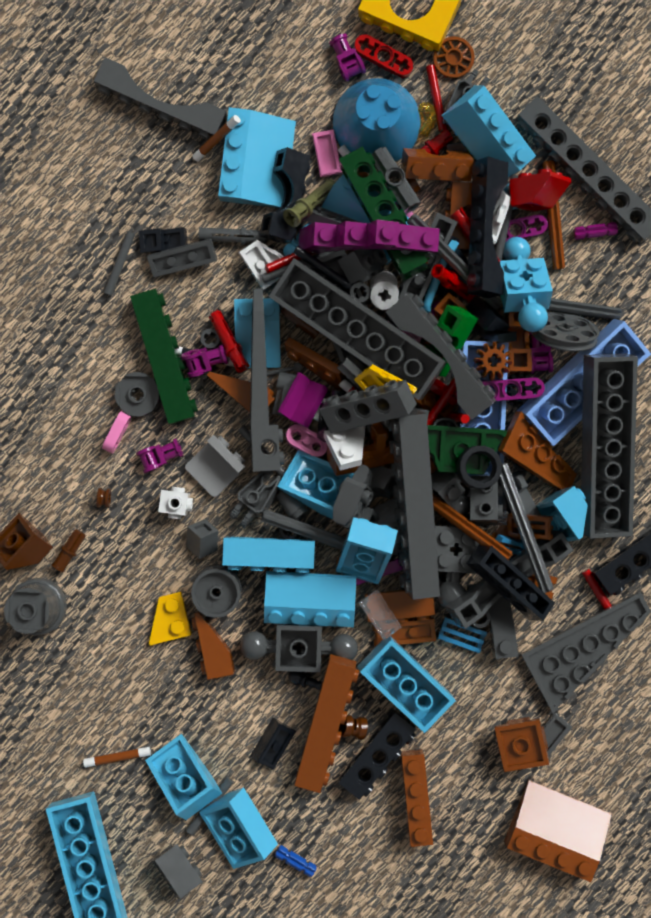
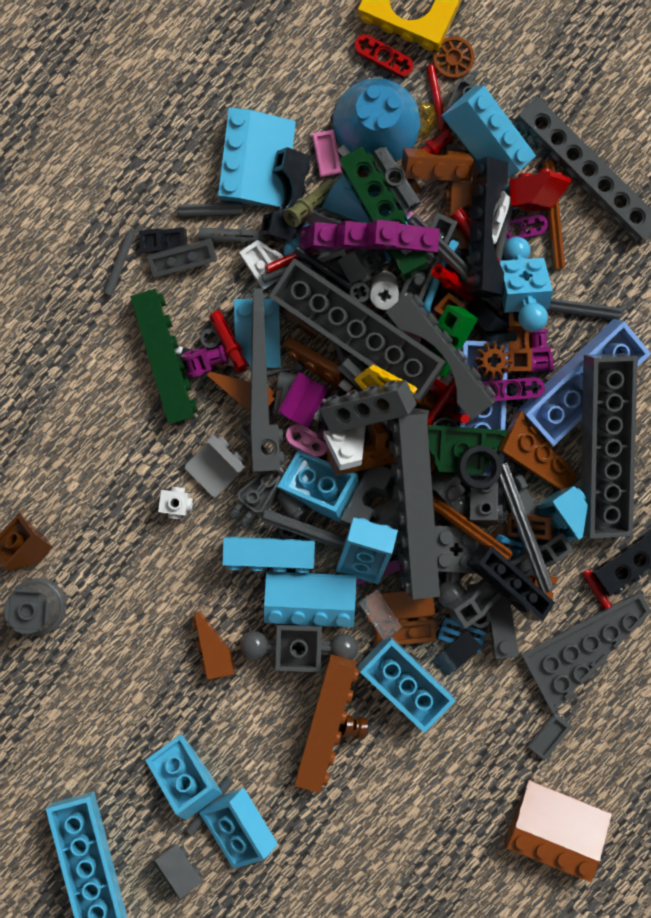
reddish brown axle [51,529,86,573] -> none
dark orange bar [83,746,151,768] -> none
dark grey arch [94,57,228,140] -> none
reddish brown bush [97,488,111,508] -> none
bright pink beam [102,411,131,454] -> none
dark grey plate [115,372,160,417] -> none
magenta connector [136,438,184,474] -> none
yellow wing [149,591,192,645] -> none
dark grey panel [186,519,219,559] -> none
dark grey wheel [191,564,242,618] -> none
dark orange bar [192,115,241,162] -> none
black slope [251,718,296,770] -> none
blue axle [275,845,317,877] -> none
black bar [288,671,322,690] -> none
magenta connector [329,33,366,82] -> none
dark grey hinge [333,465,374,529] -> none
black brick [338,710,416,800] -> none
dark orange arch [401,749,433,847] -> none
dark orange panel [495,717,549,772] -> none
dark grey wedge [531,312,599,351] -> none
magenta axle [574,222,618,240] -> none
none -> dark grey axle [178,202,243,218]
none -> black slope [433,629,482,675]

